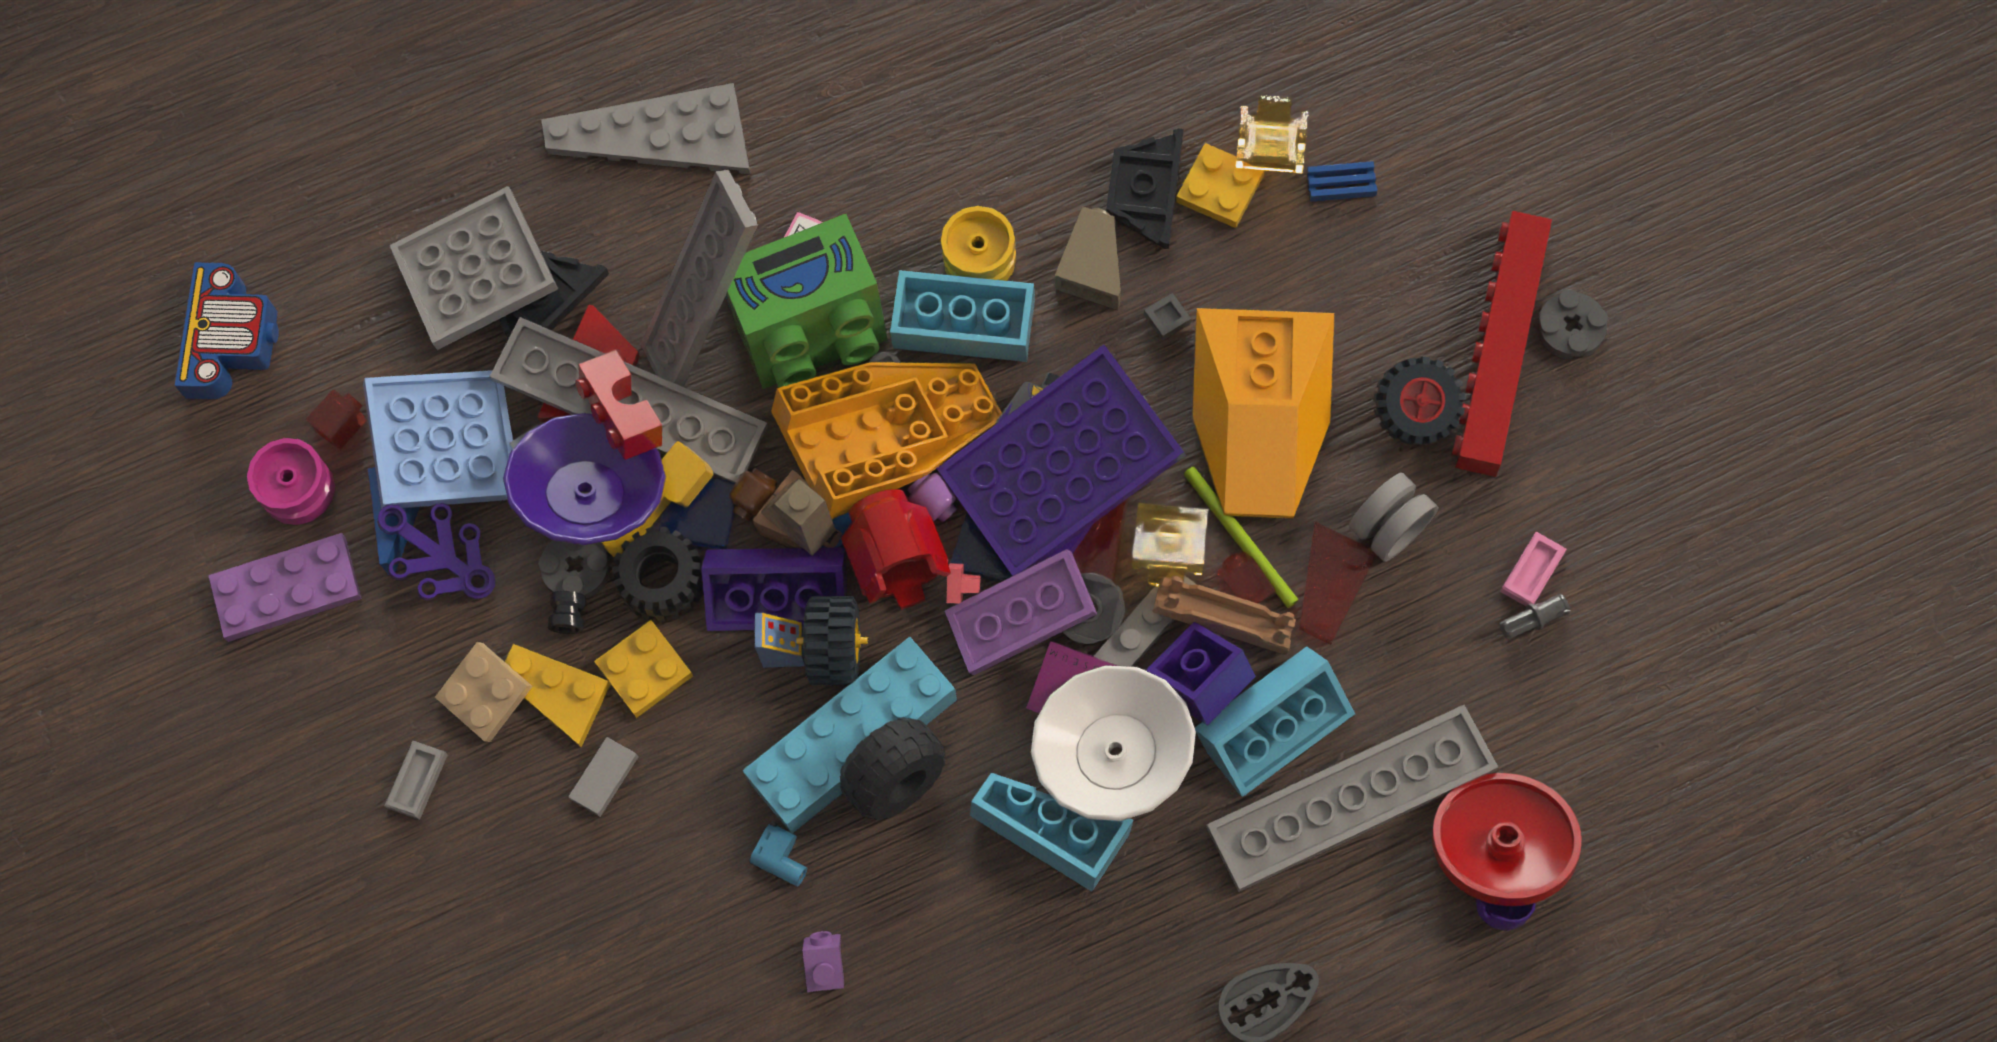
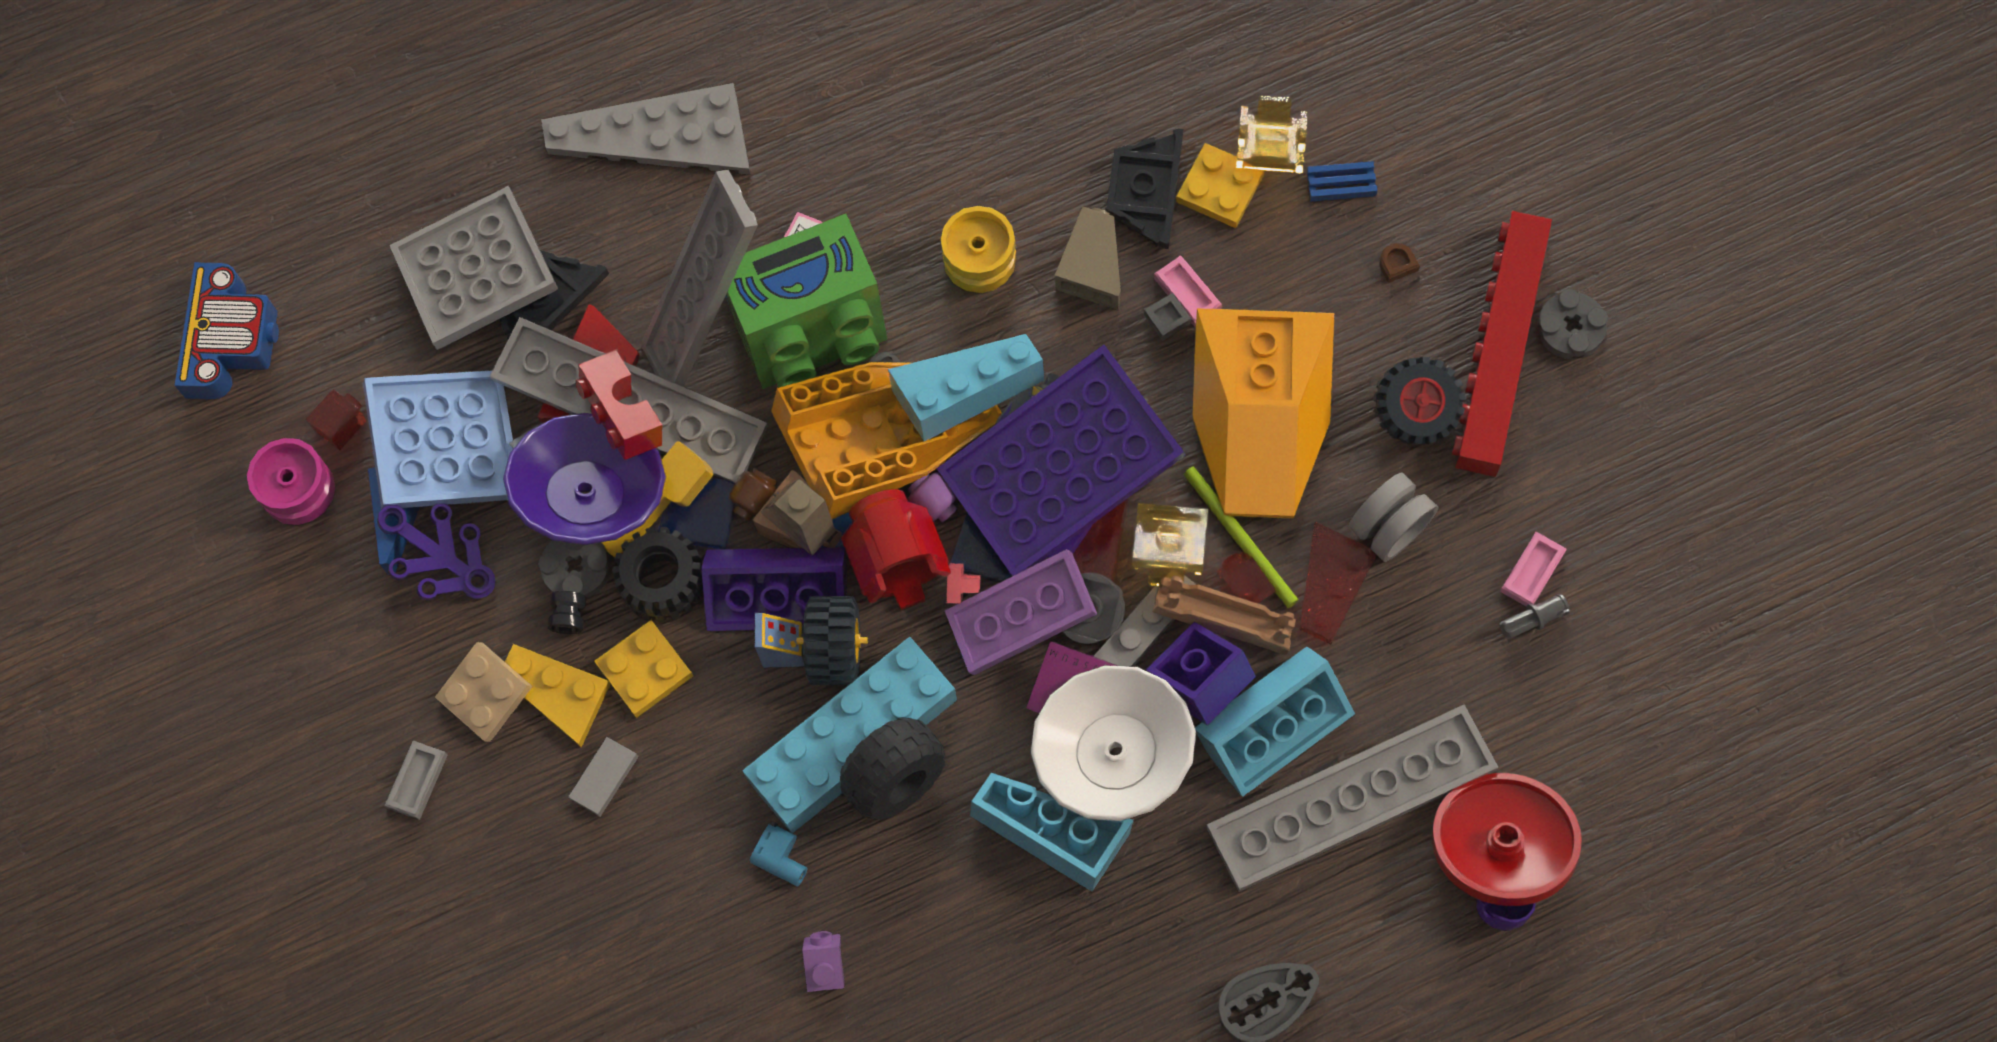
medium lavender plate [208,533,362,642] -> none
medium azure brick [890,270,1035,362] -> none
none -> medium azure wedge [888,334,1044,441]
none -> bright pink tile [1154,255,1222,327]
none -> reddish brown tile [1379,243,1420,283]

